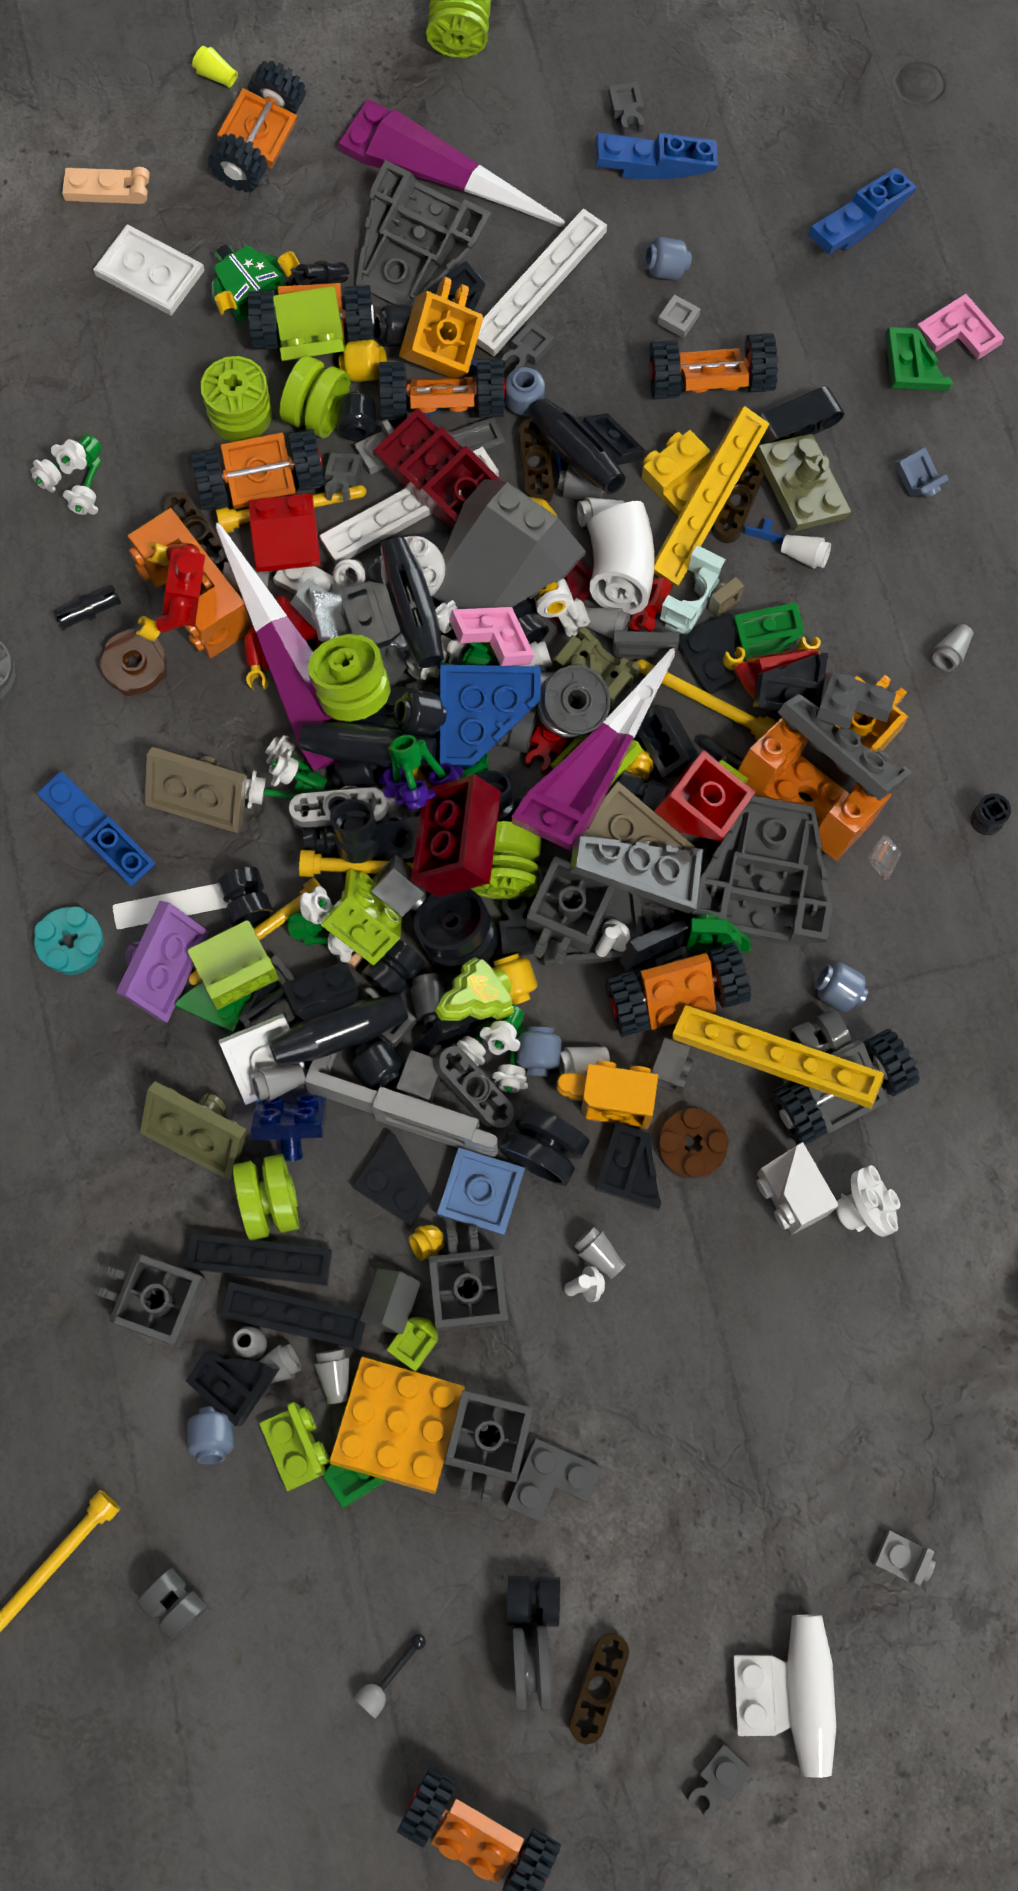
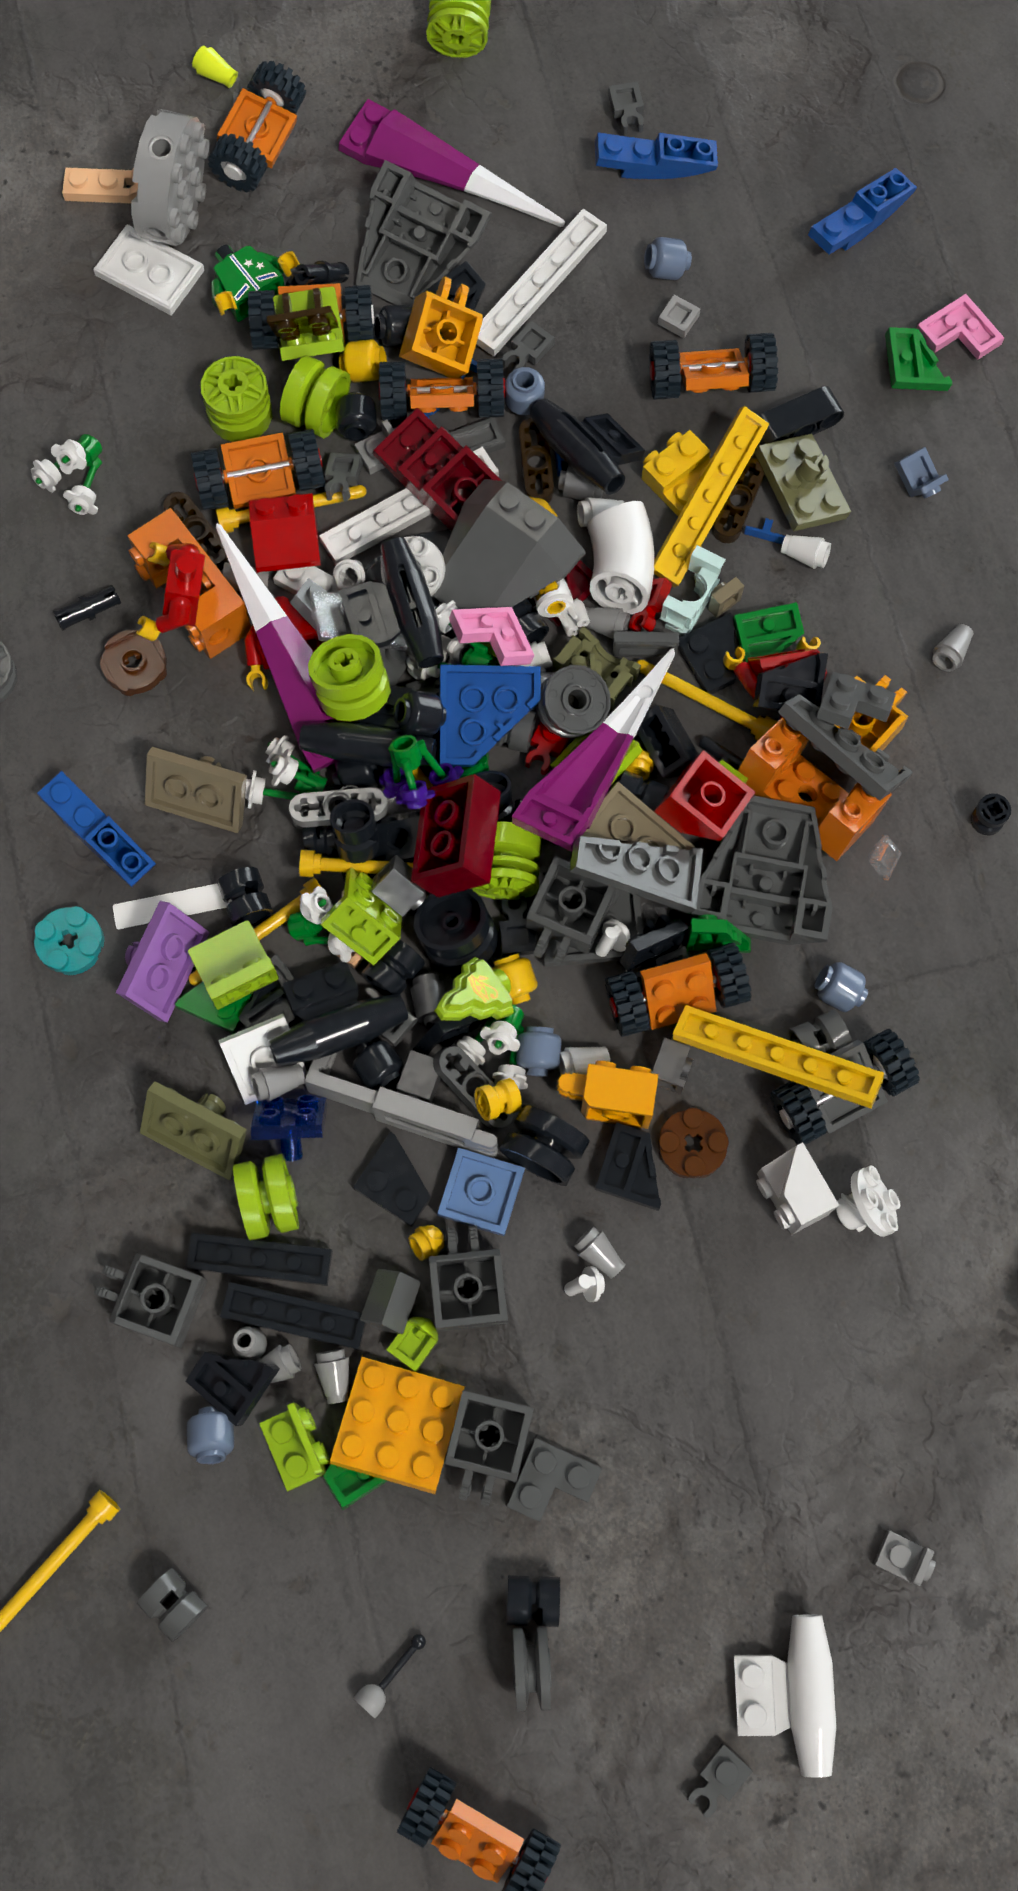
dark brown beam [570,1633,629,1744] -> none
none -> light grey brick [131,109,209,246]
none -> dark brown plate [266,288,339,341]
none -> yellow wheel [474,1078,522,1121]

